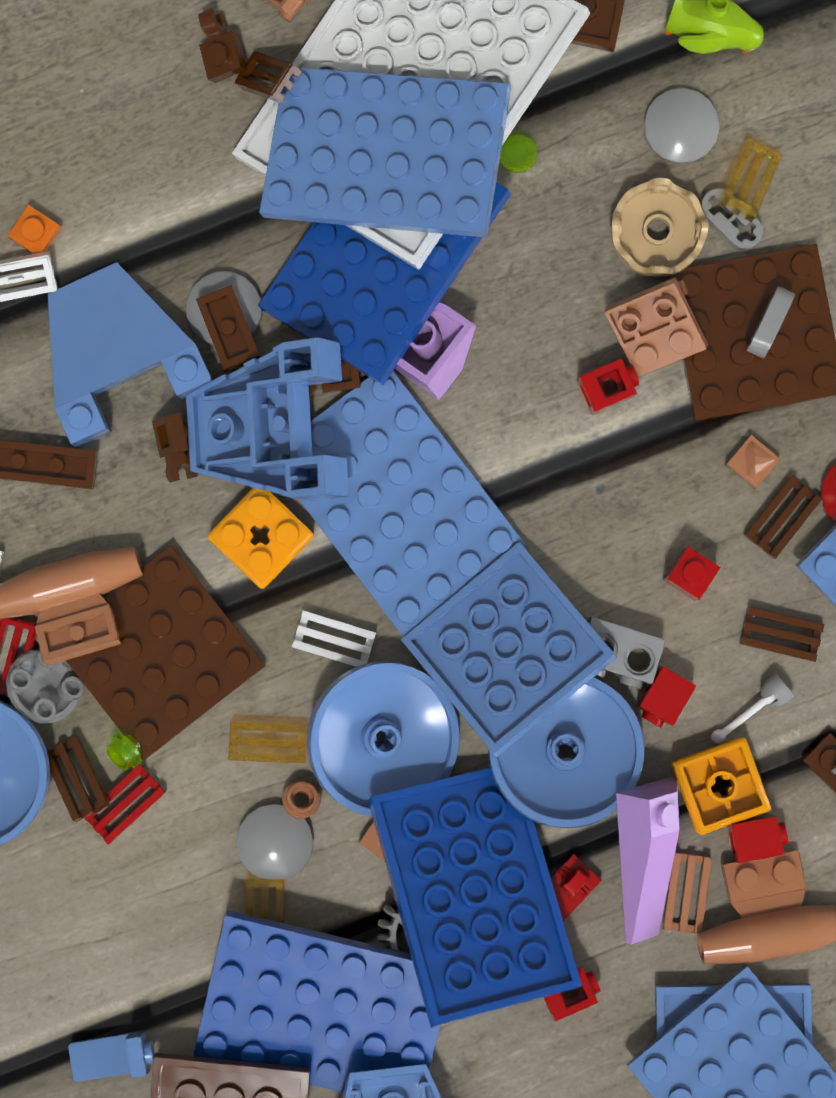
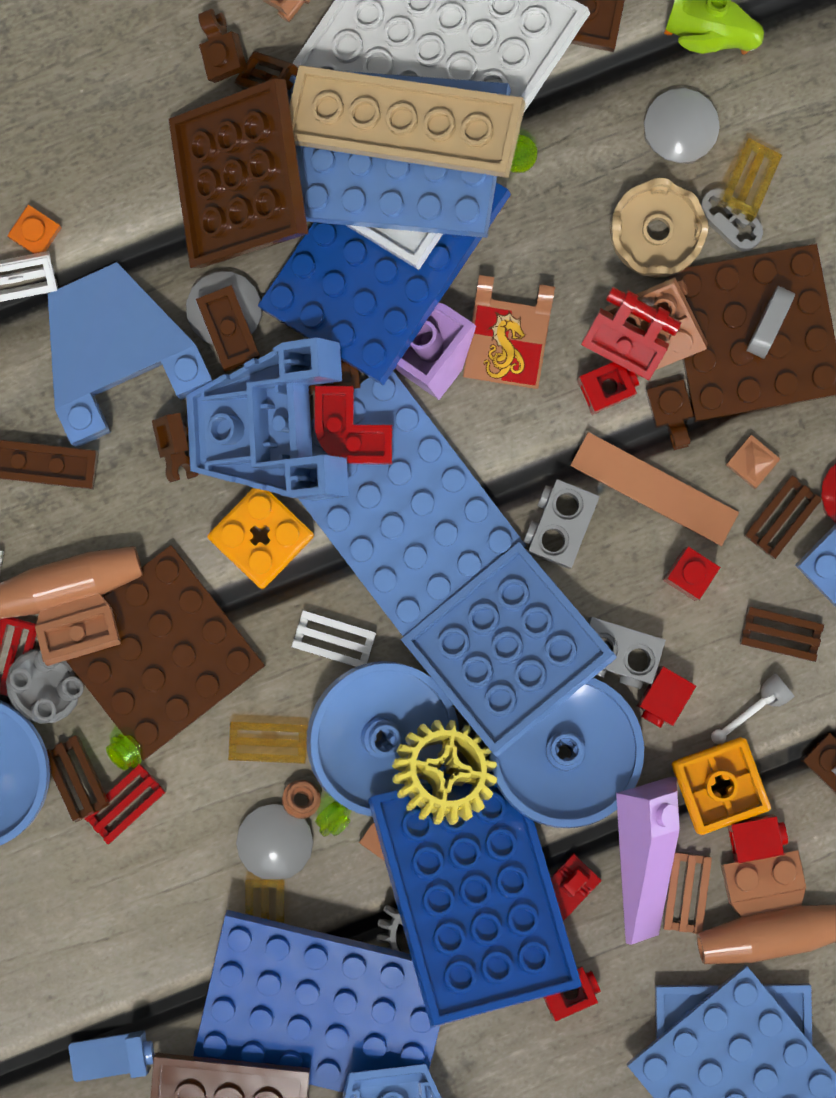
none -> reddish brown plate [169,78,308,268]
none -> tan plate [289,65,526,178]
none -> red plate [315,386,392,465]
none -> clear neon green plate [315,801,351,837]
none -> light yellow gear [392,720,497,825]
none -> flag [463,275,555,389]
none -> light grey brick [523,479,600,569]
none -> nougat piece [570,432,739,546]
none -> red plate [581,286,682,381]
none -> reddish brown plate [646,380,694,451]

